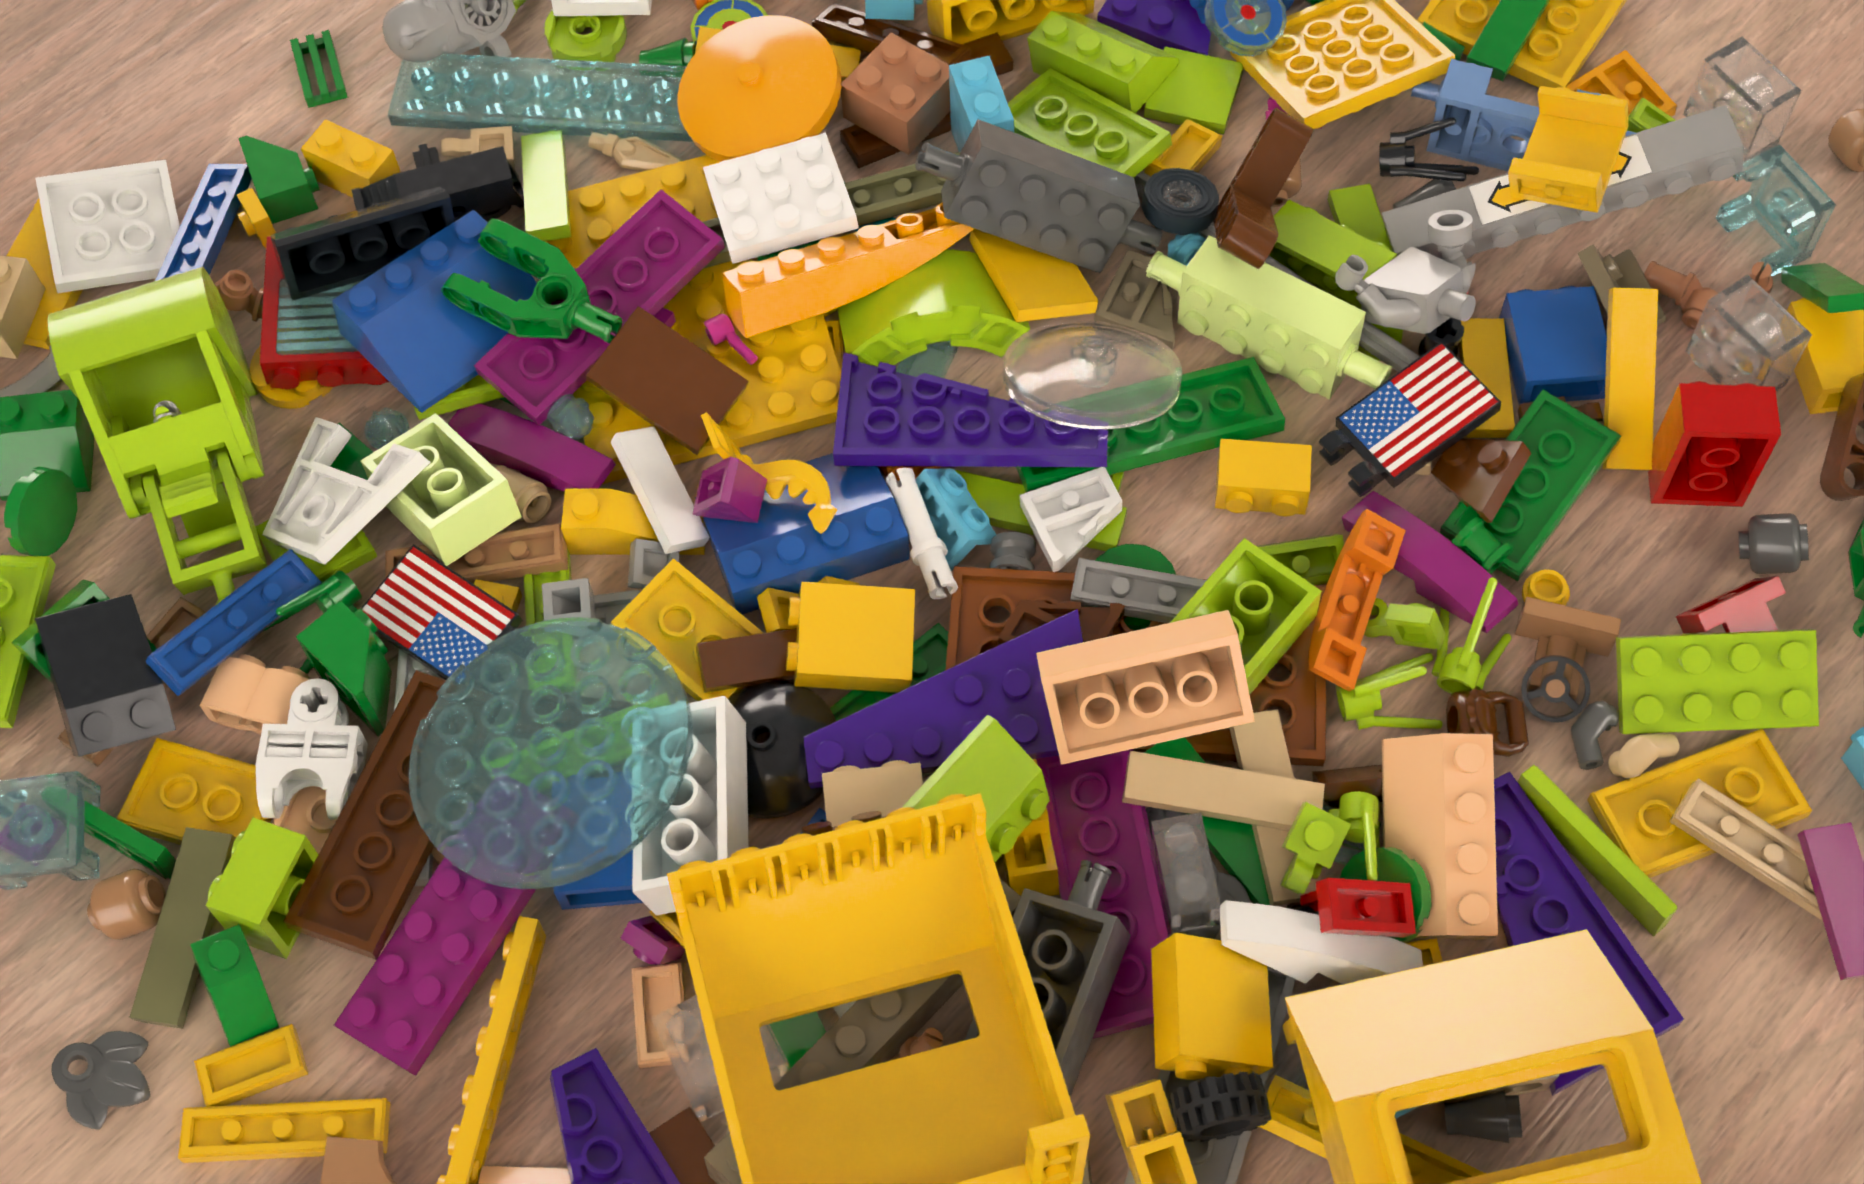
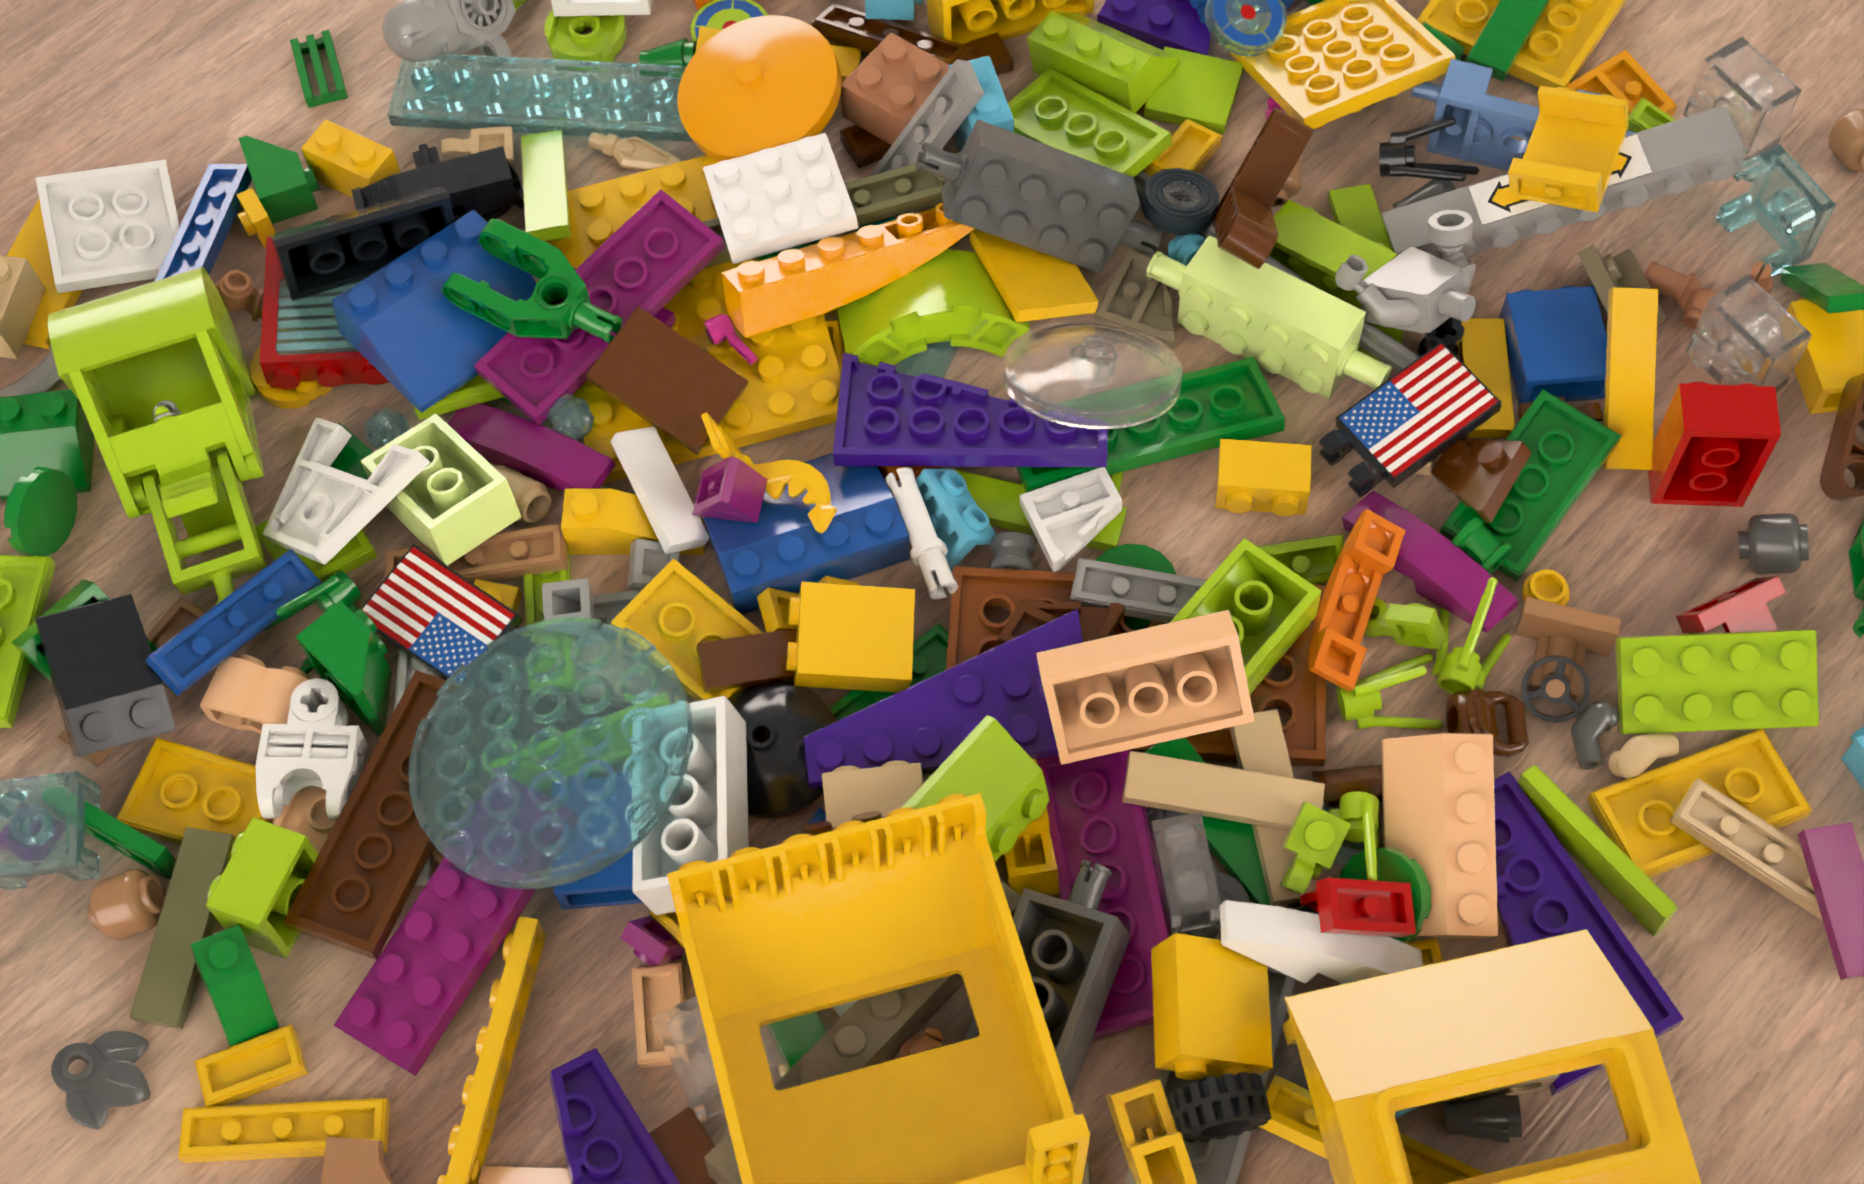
none -> light grey plate [869,59,984,176]

